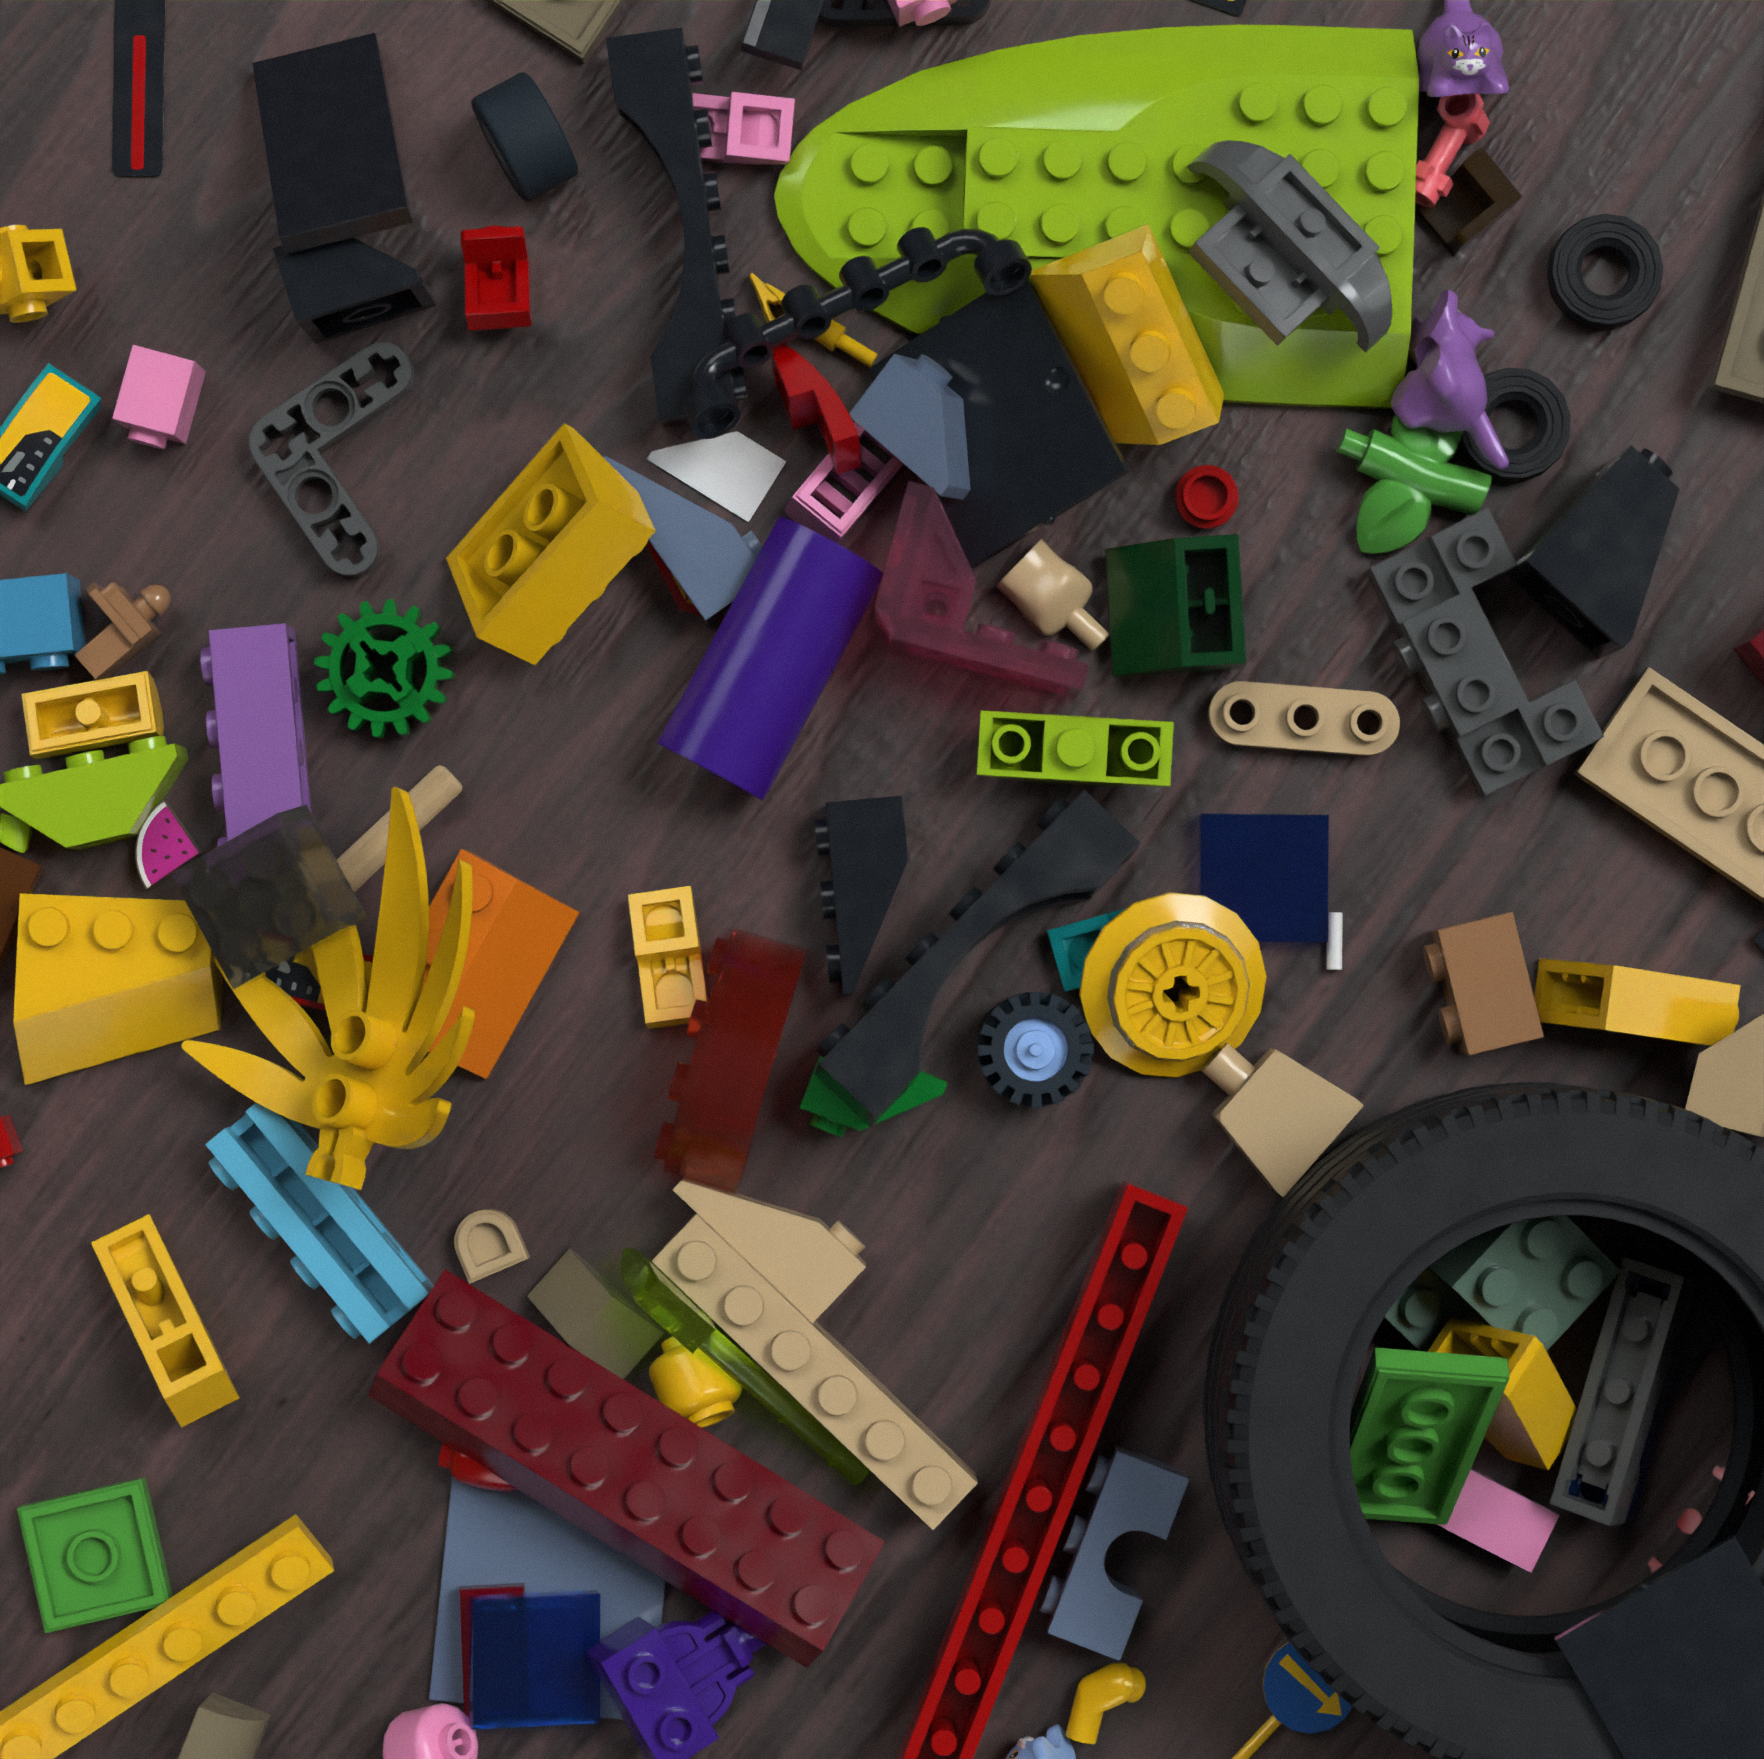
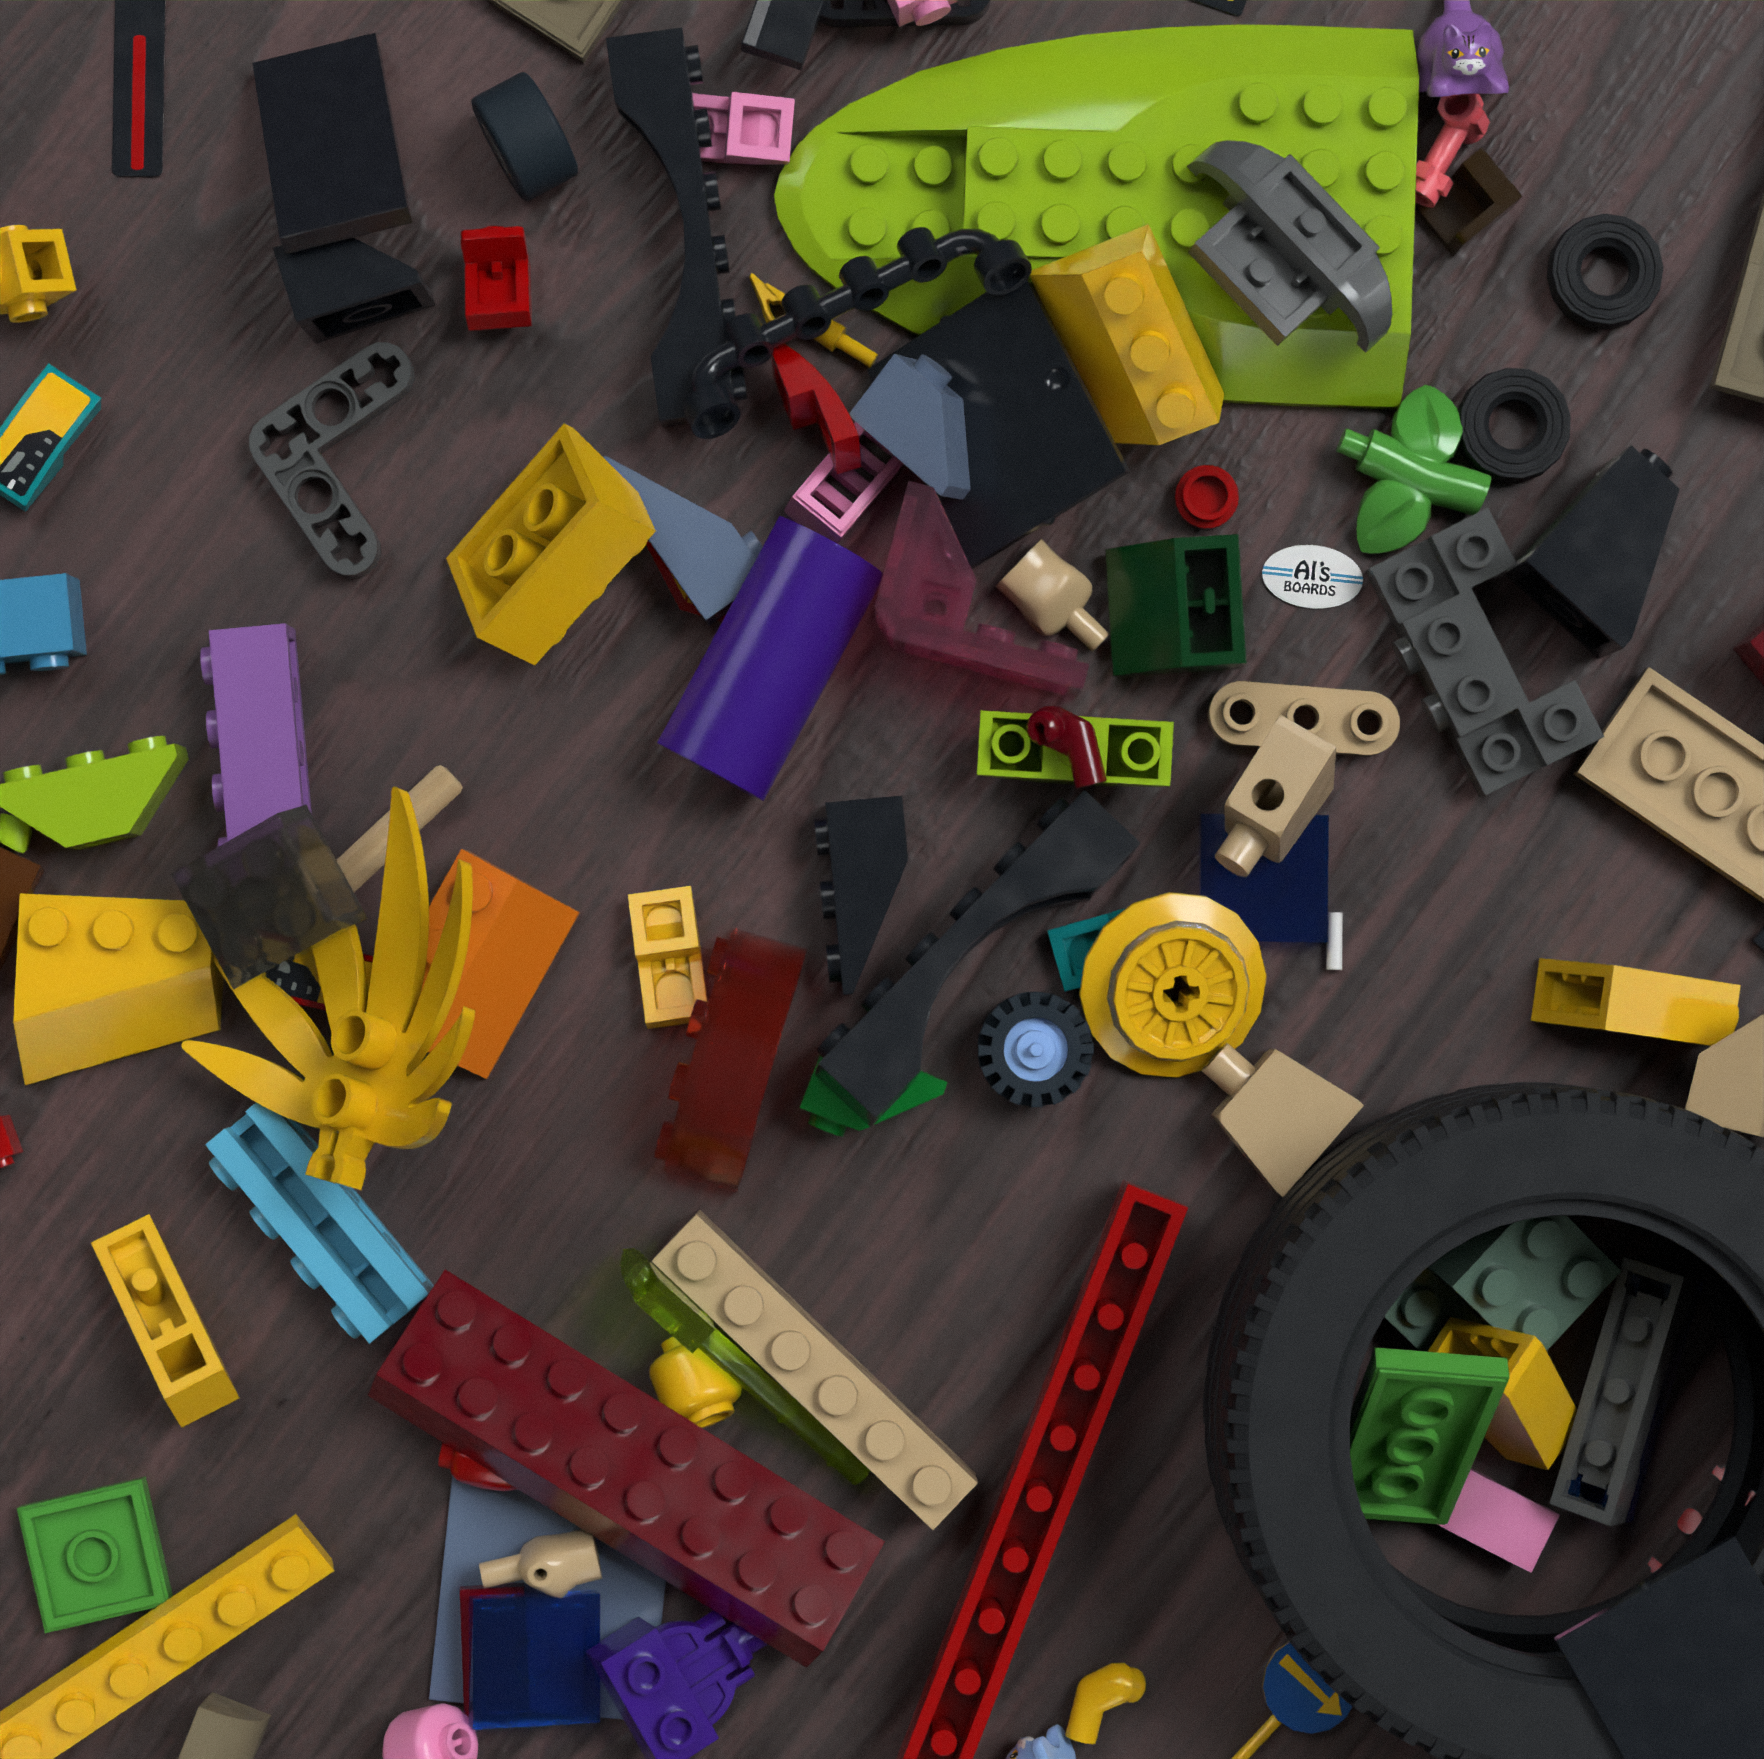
yellow brick [22,671,164,760] -> none
medium nougat piece [75,582,171,680] -> none
bright pink brick [112,345,206,449] -> none
dark pink tile [135,800,203,889] -> none
green gear [314,599,456,739] -> none
tan tile [454,1209,530,1284] -> none
dark tan slope [527,1248,665,1379] -> none
white sticker [647,431,786,522] -> none
tan slope [673,1177,866,1324] -> none
sand blue arch [1039,1443,1189,1661] -> none
medium lavender animal [1391,289,1509,469] -> none
medium nougat brick [1423,912,1544,1055] -> none
none -> tan piece [479,1529,603,1598]
none -> dark red arm [1027,706,1107,788]
none -> tan torso [1215,714,1336,877]
none -> white sticker [1262,545,1363,609]

